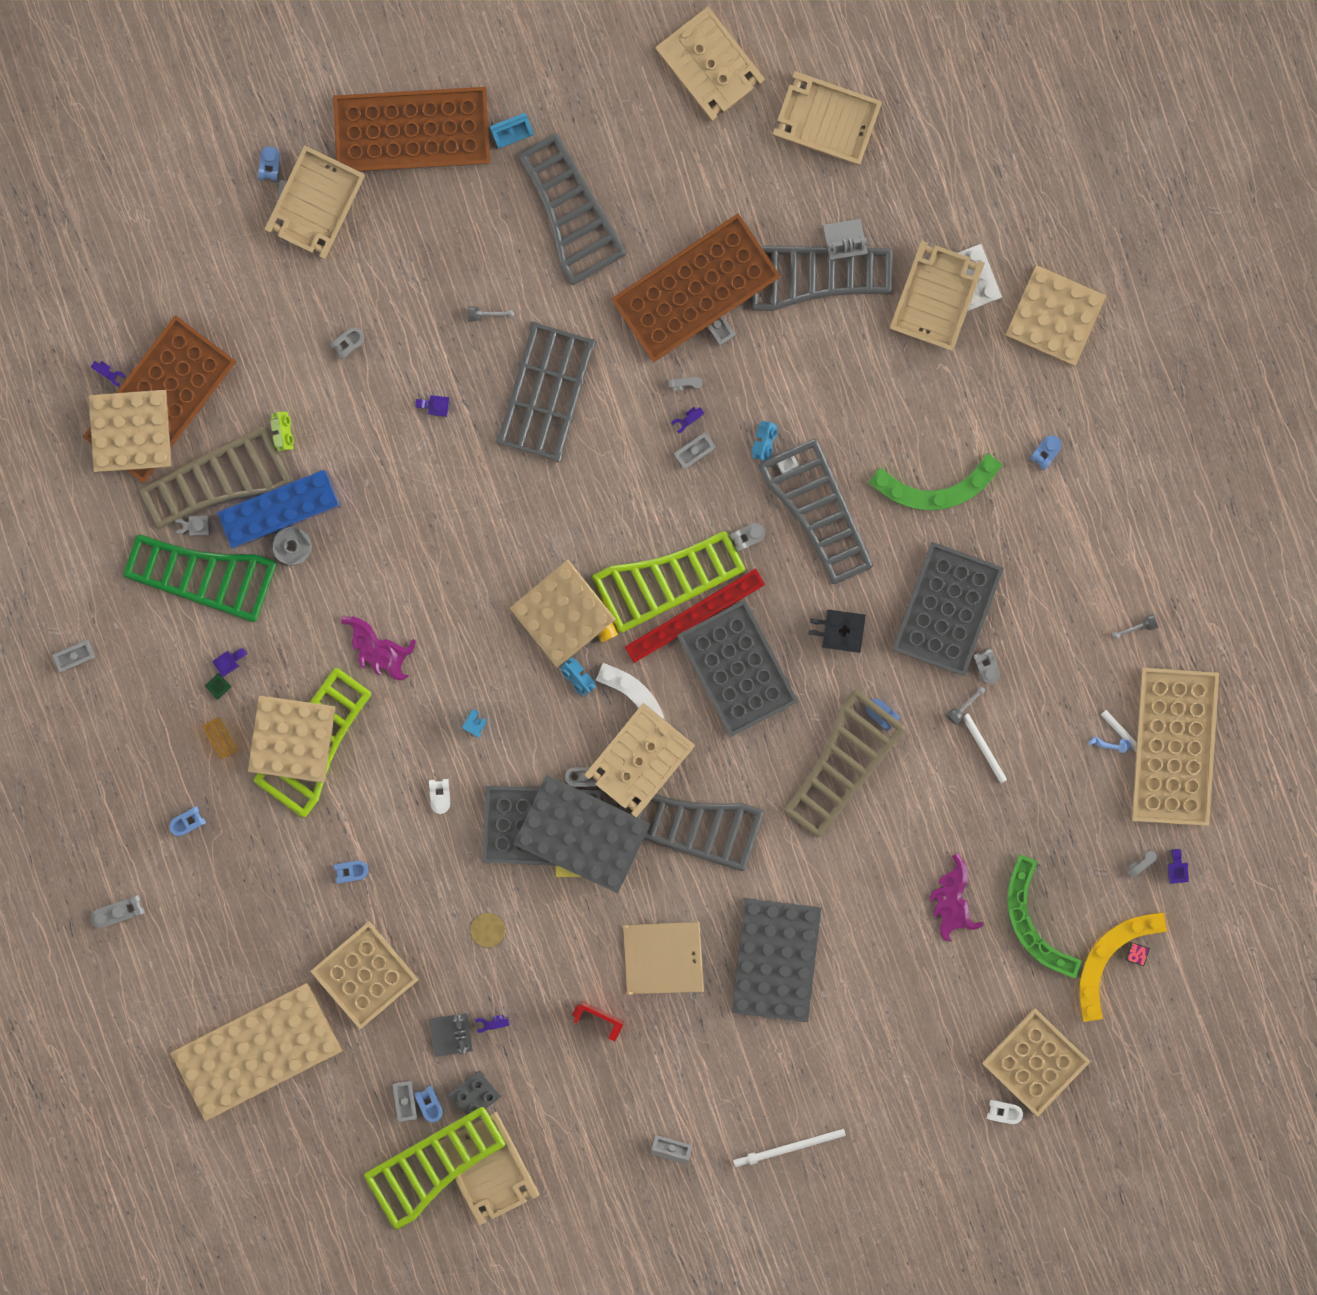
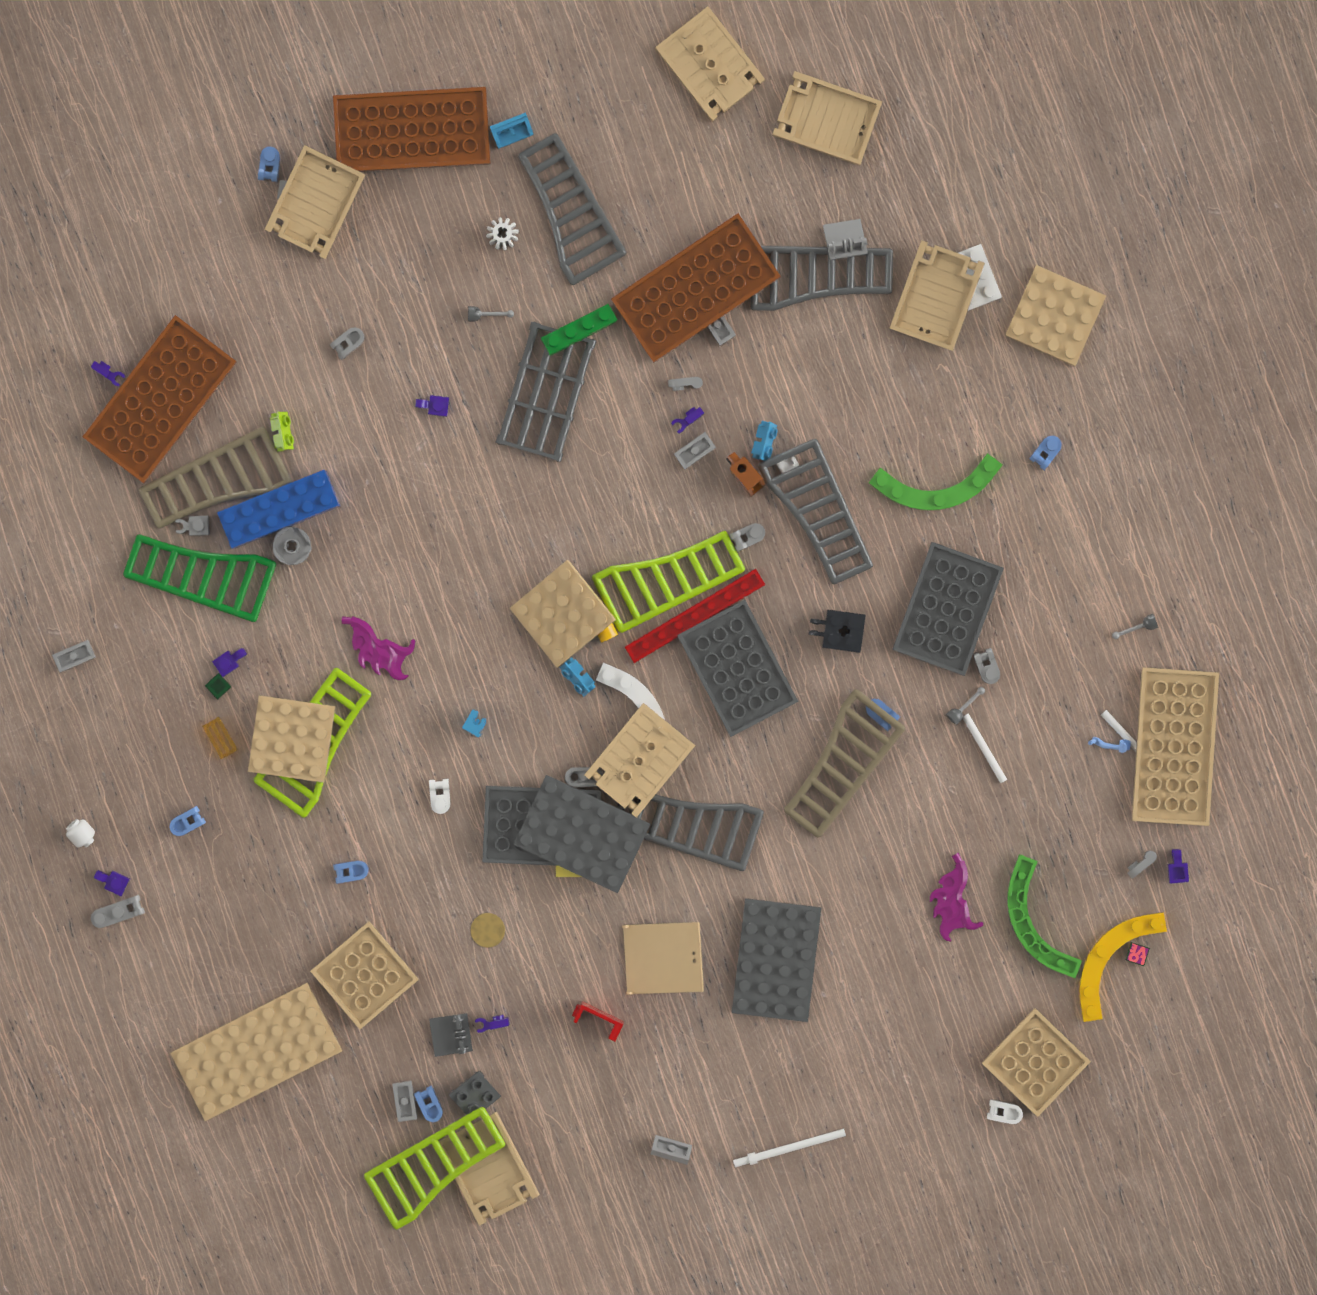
tan plate [89,390,172,472] -> none
none -> white head [66,819,95,848]
none -> dark purple plate [94,870,130,896]
none -> white gear [486,217,519,250]
none -> green plate [541,304,617,356]
none -> dark orange torso [726,452,766,497]

